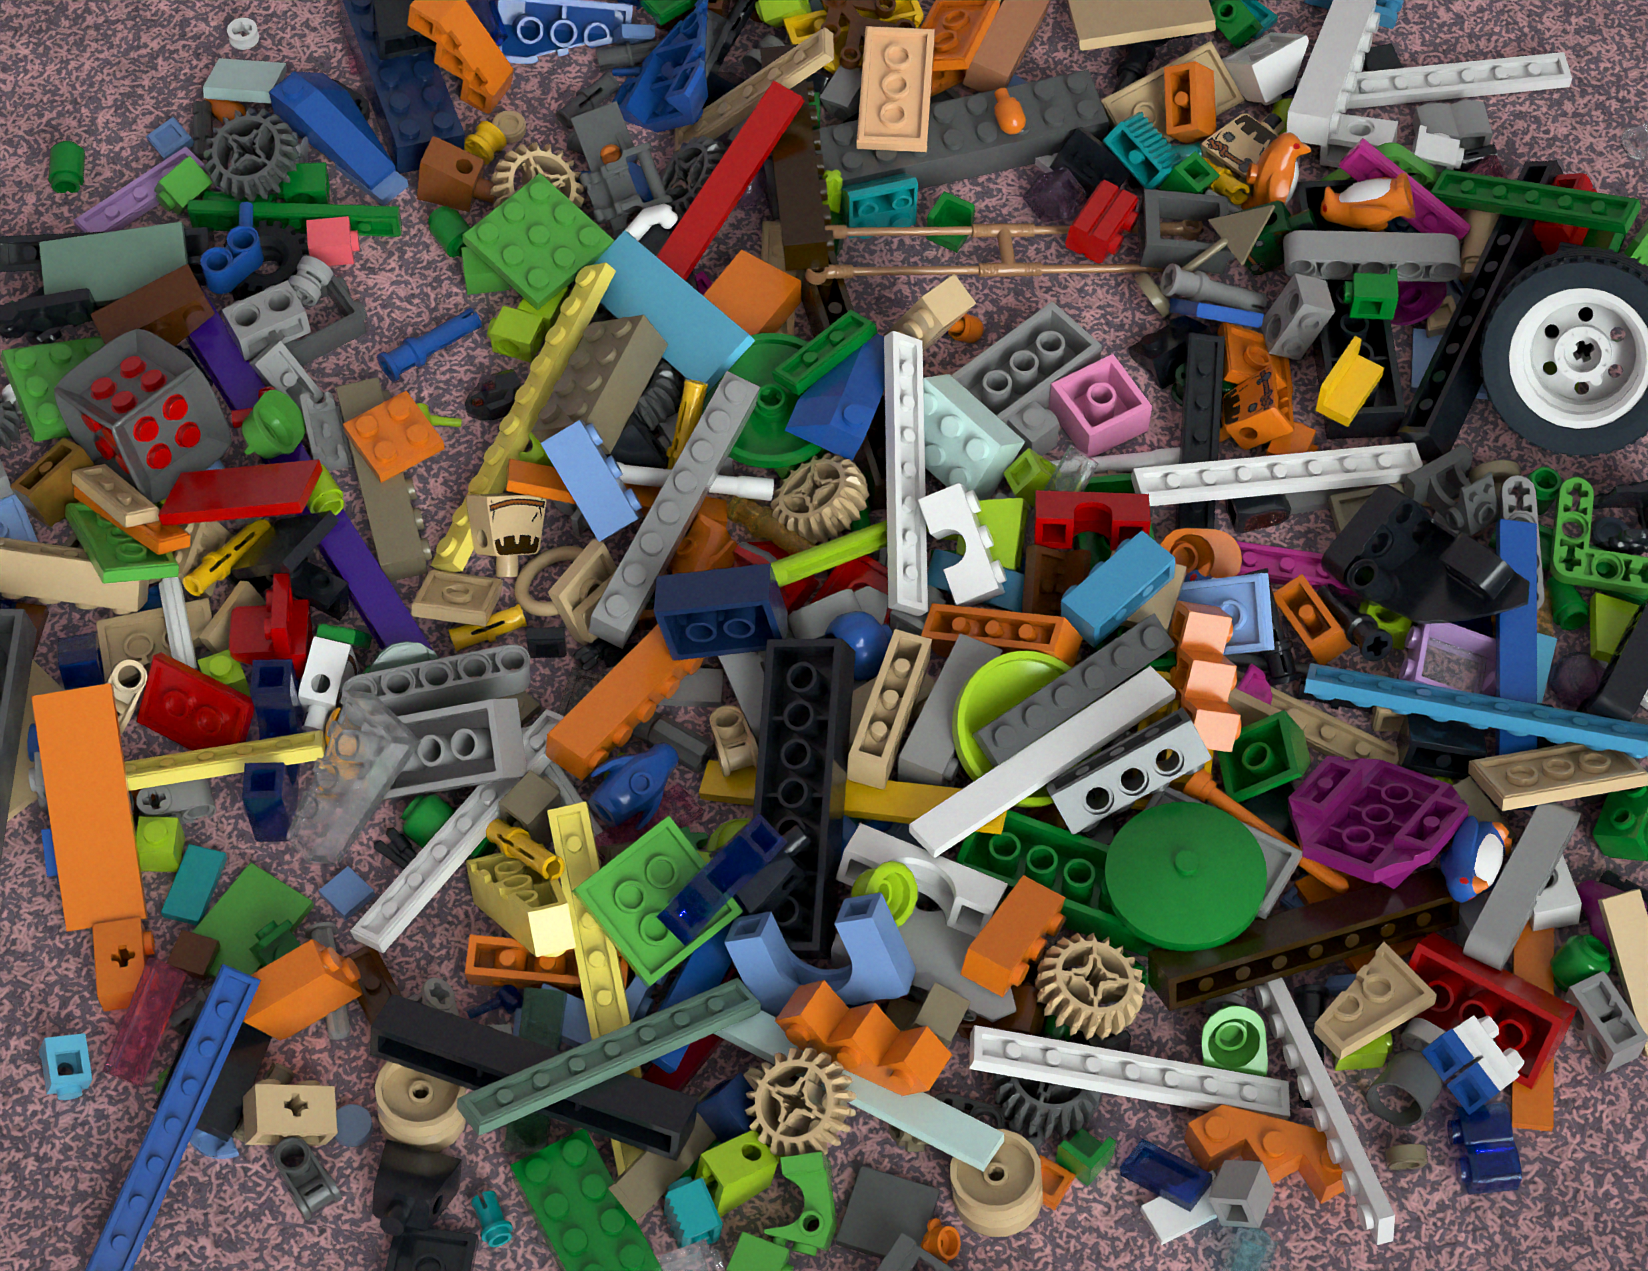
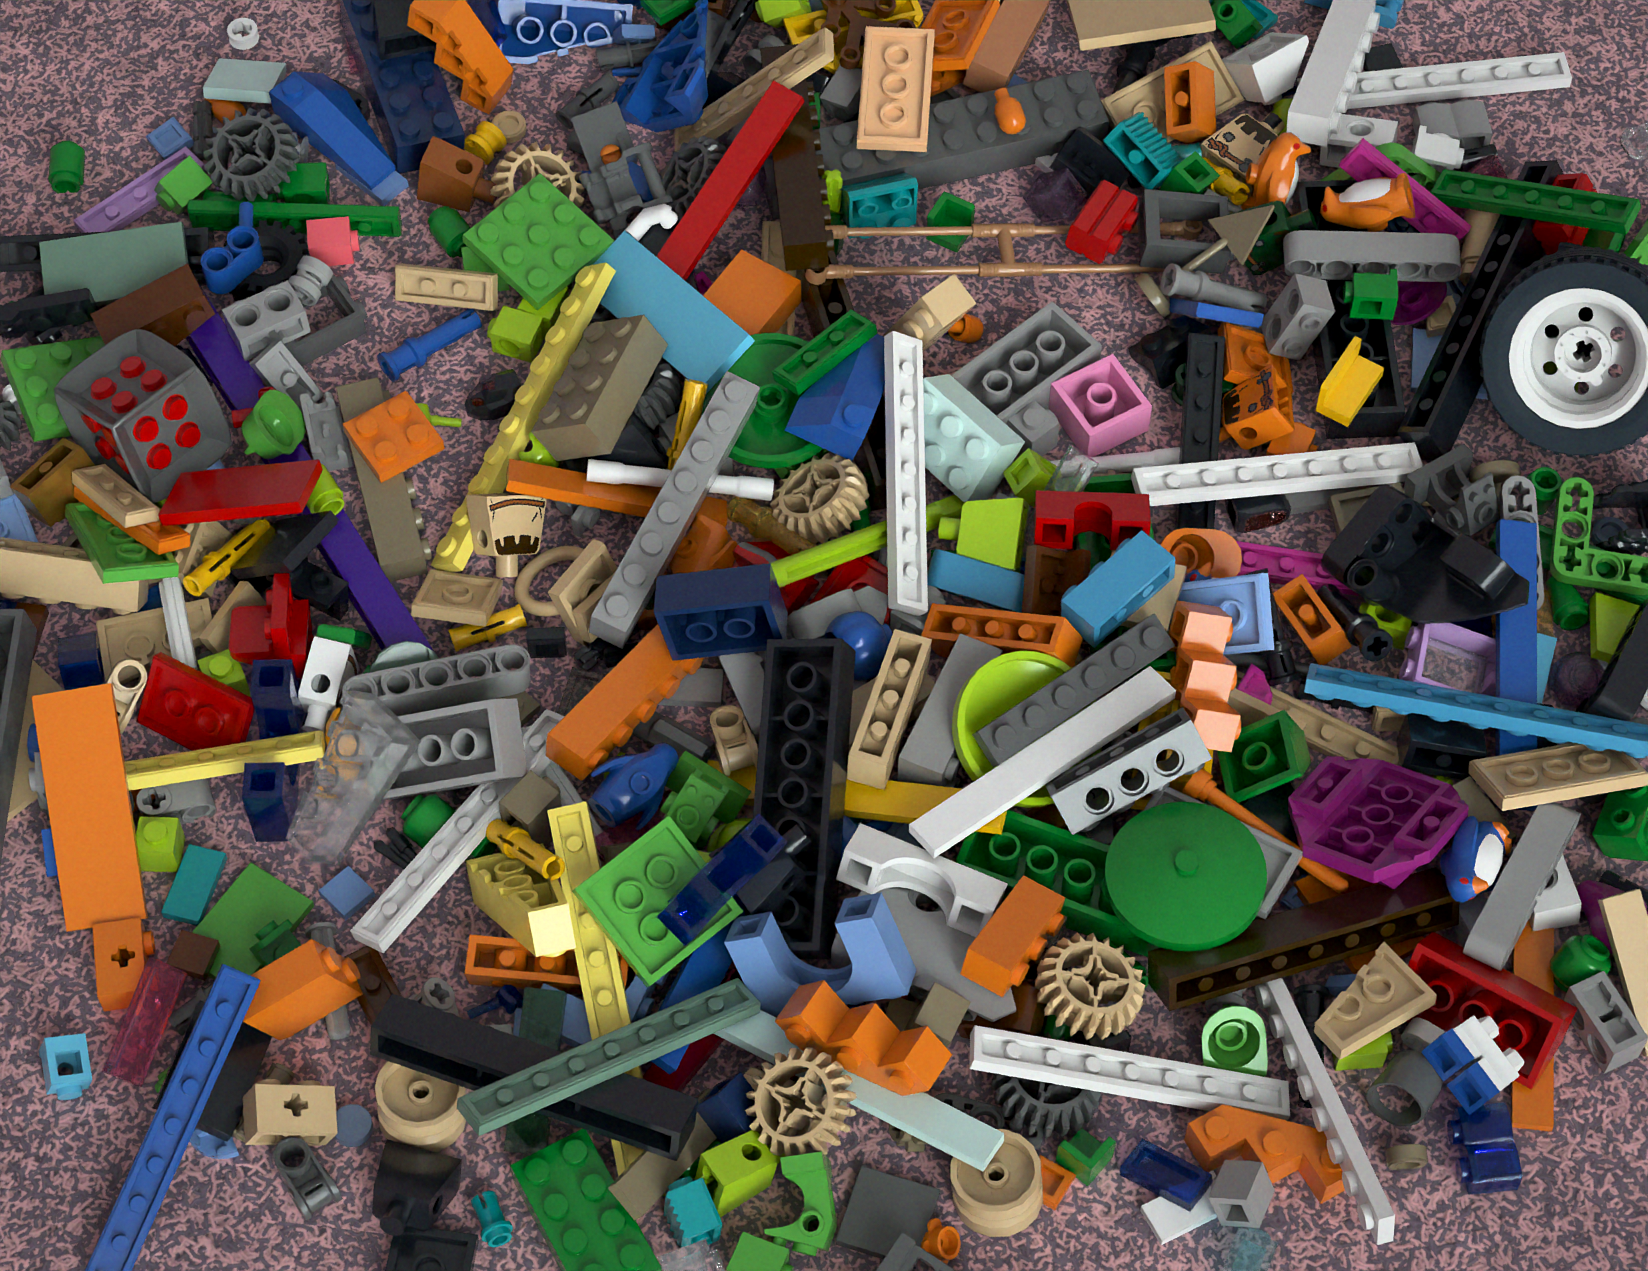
medium blue wedge [540,420,645,542] -> none
lime hat [851,861,918,927] -> none
white arch [918,483,1007,607] -> none
none -> tan tile [395,263,498,311]
none -> bright green tile [660,751,752,843]

